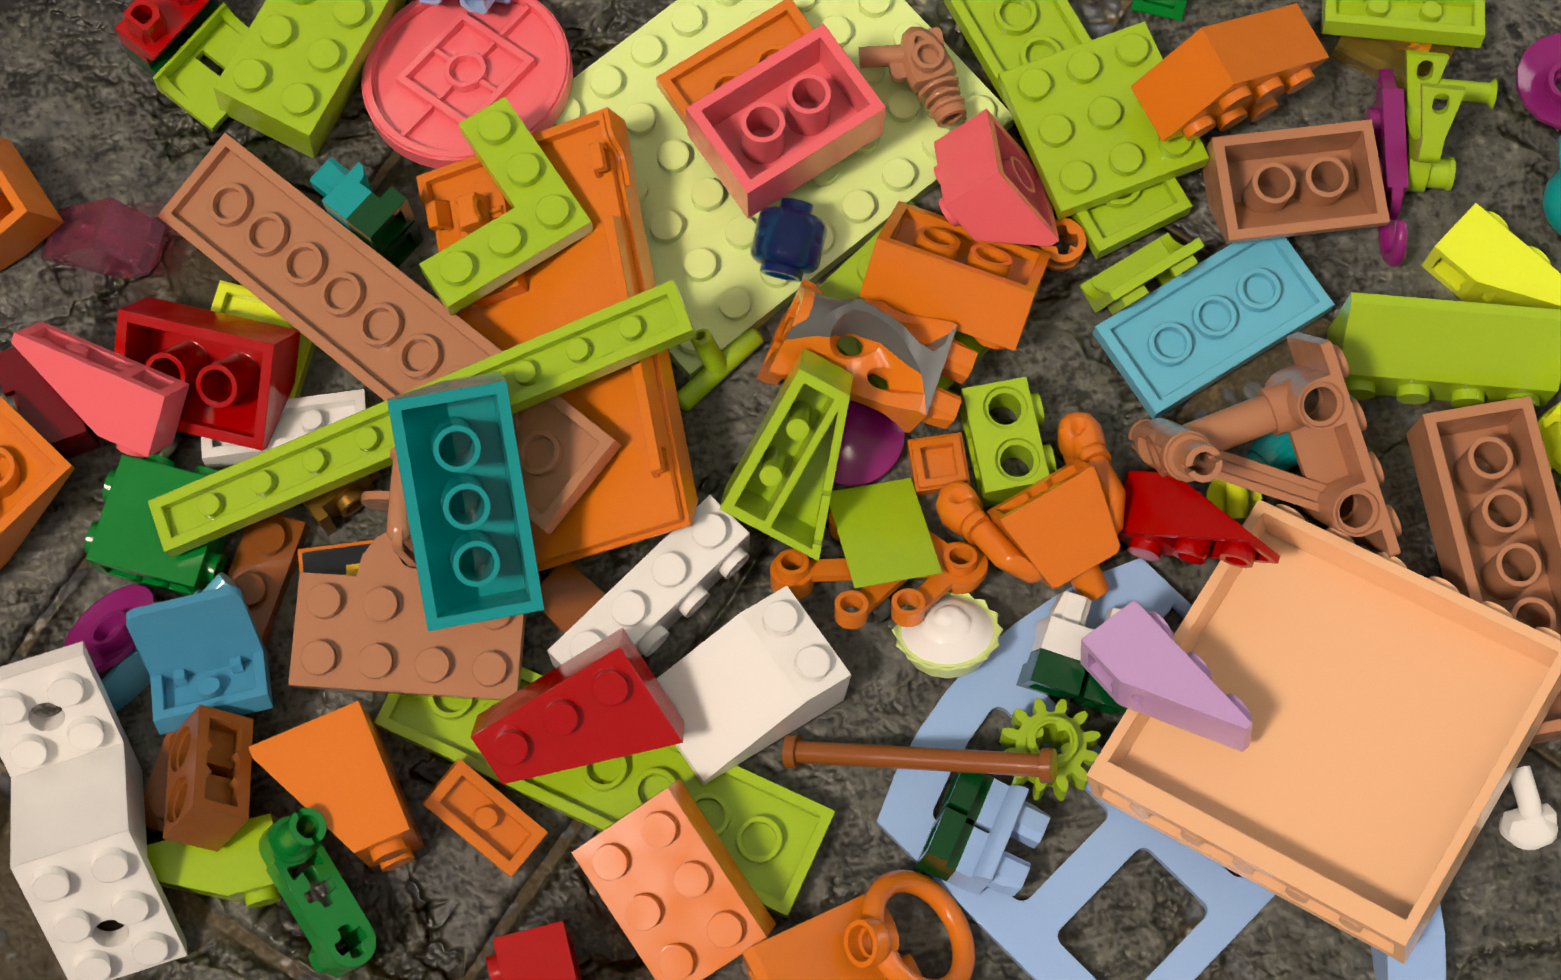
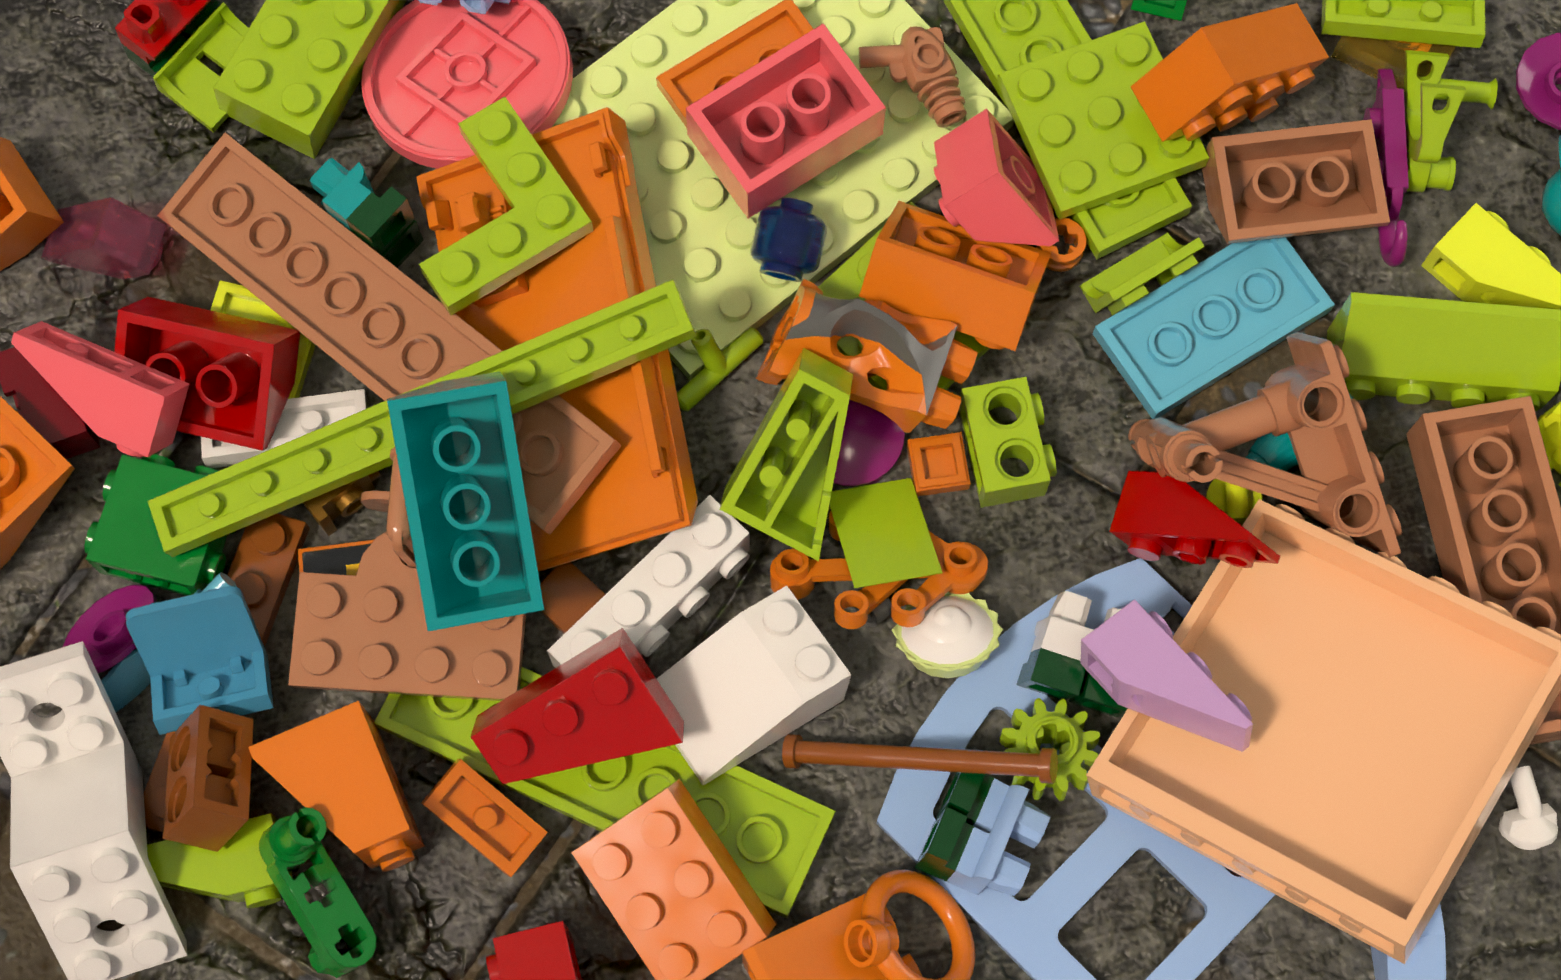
orange torso [936,411,1126,601] -> none

